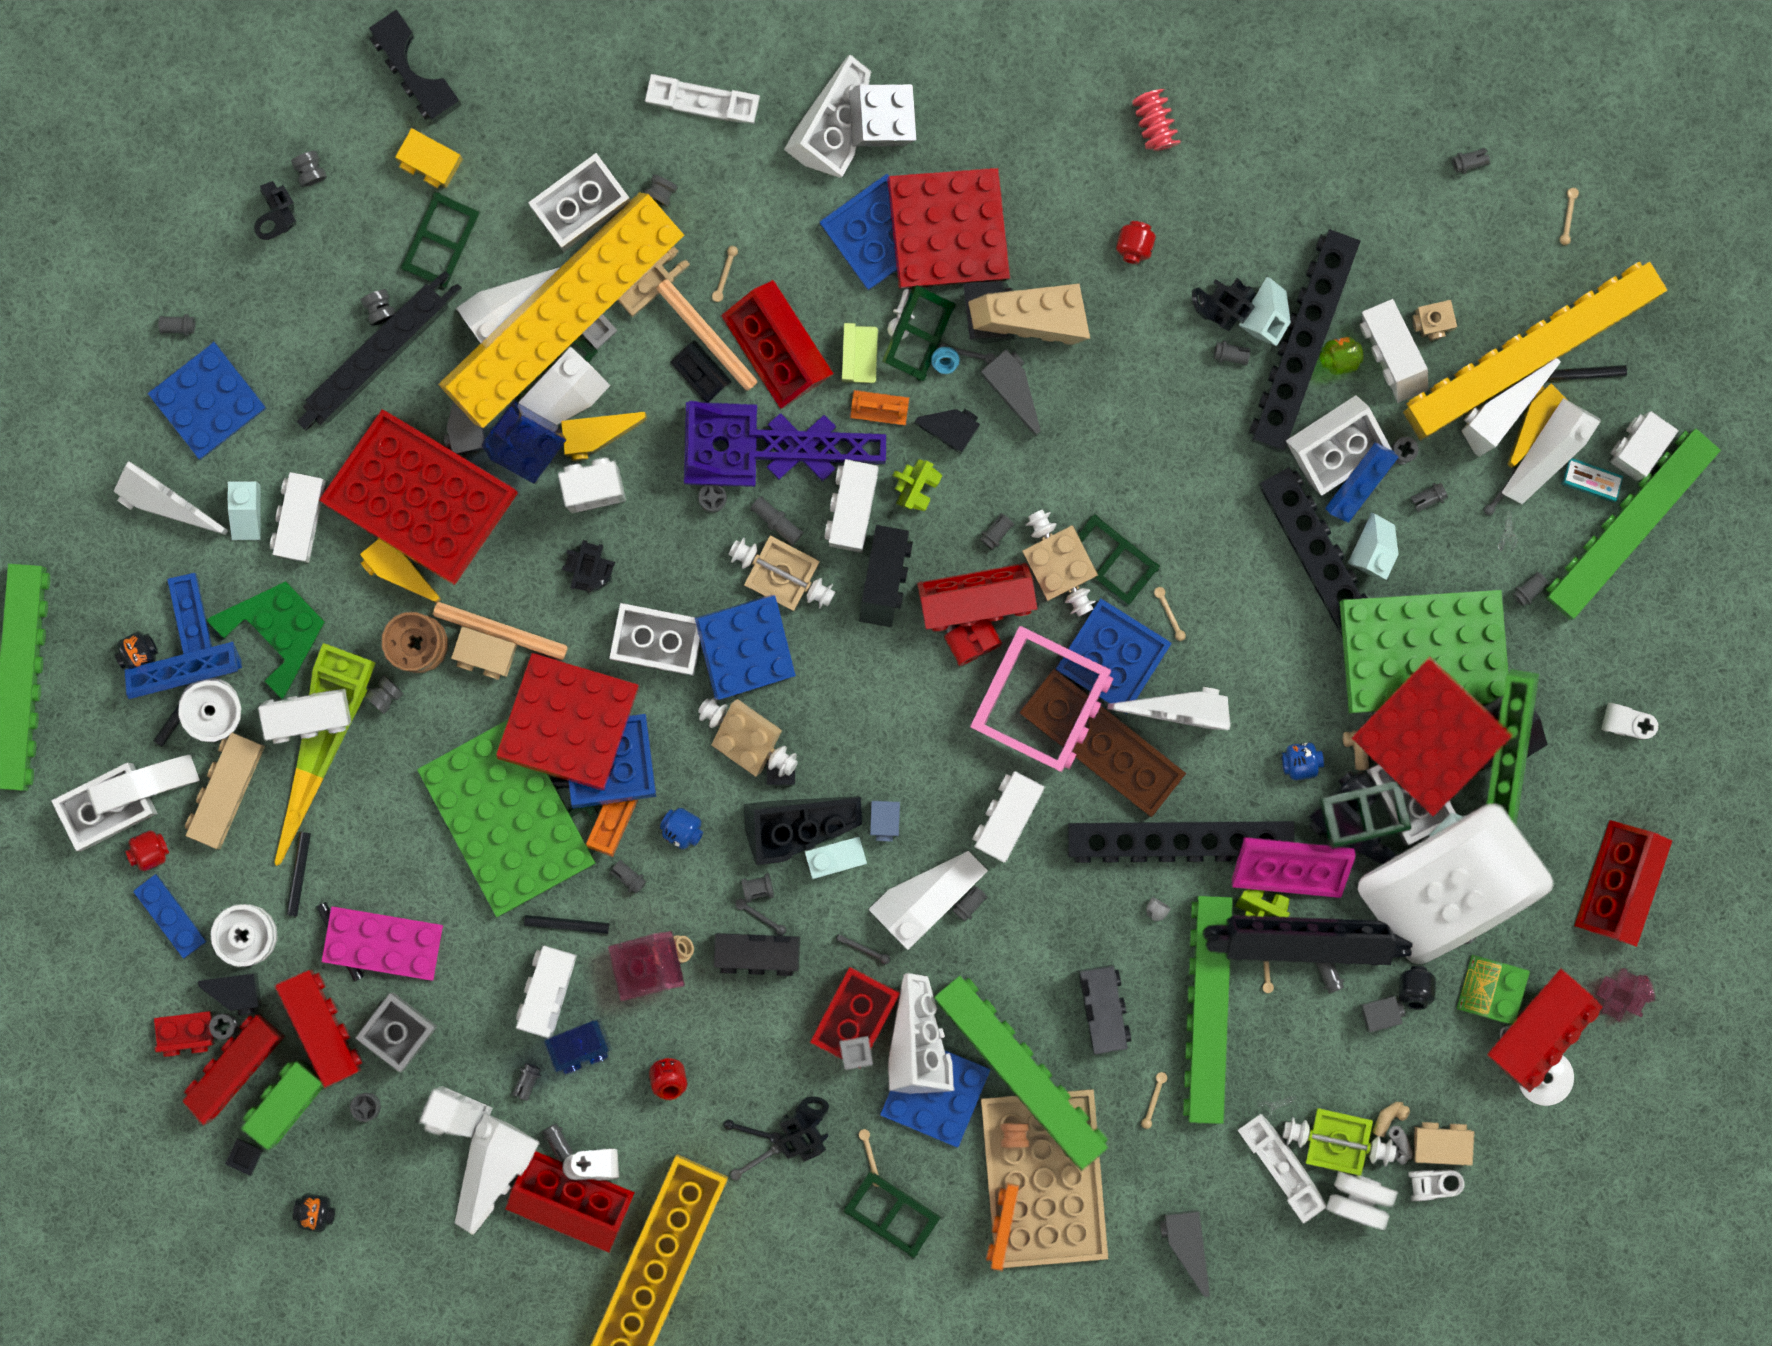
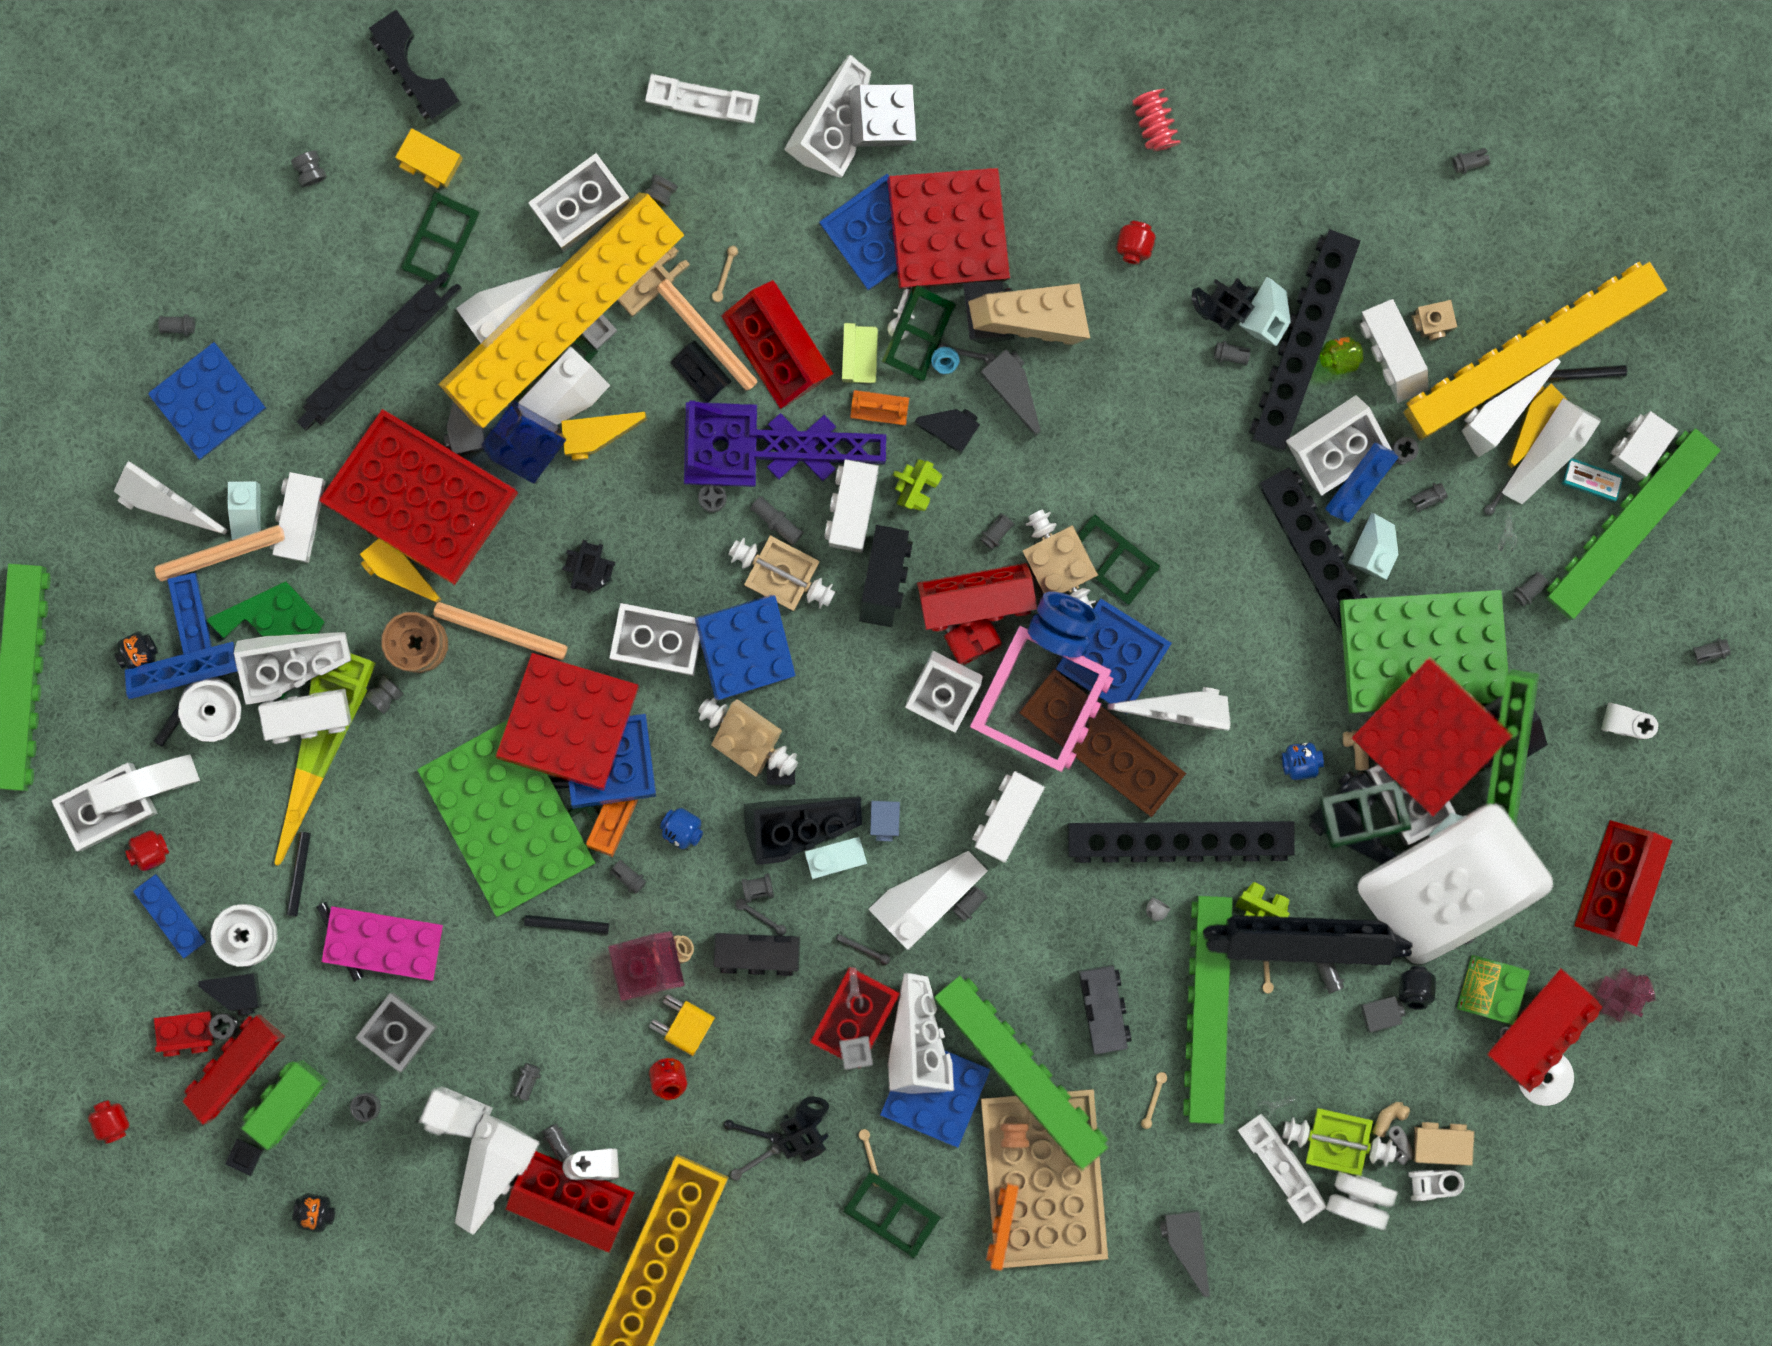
tan brick [185,732,265,849] -> none
black piece [254,181,296,240] -> none
red slope [275,969,363,1088] -> none
dark grey wheel [360,289,396,326] -> none
tan brick [451,627,517,680] -> none
white wedge [516,946,577,1038] -> none
clear blue brick [544,1018,612,1075] -> none
white brick [559,458,626,513] -> none
tan hinge [1154,587,1186,641] -> none
dark pink plate [1231,838,1355,898] -> none
tan hinge [1560,188,1579,245] -> none
none -> red head [88,1100,130,1144]
none -> light nougat axle [155,525,285,581]
none -> white wedge [234,632,351,705]
none -> yellow piece [649,995,715,1056]
none -> clear hand [846,968,863,1008]
none -> white brick [905,651,983,733]
none -> blue wheel [1028,592,1100,658]
none -> dark grey pin [1693,638,1731,665]

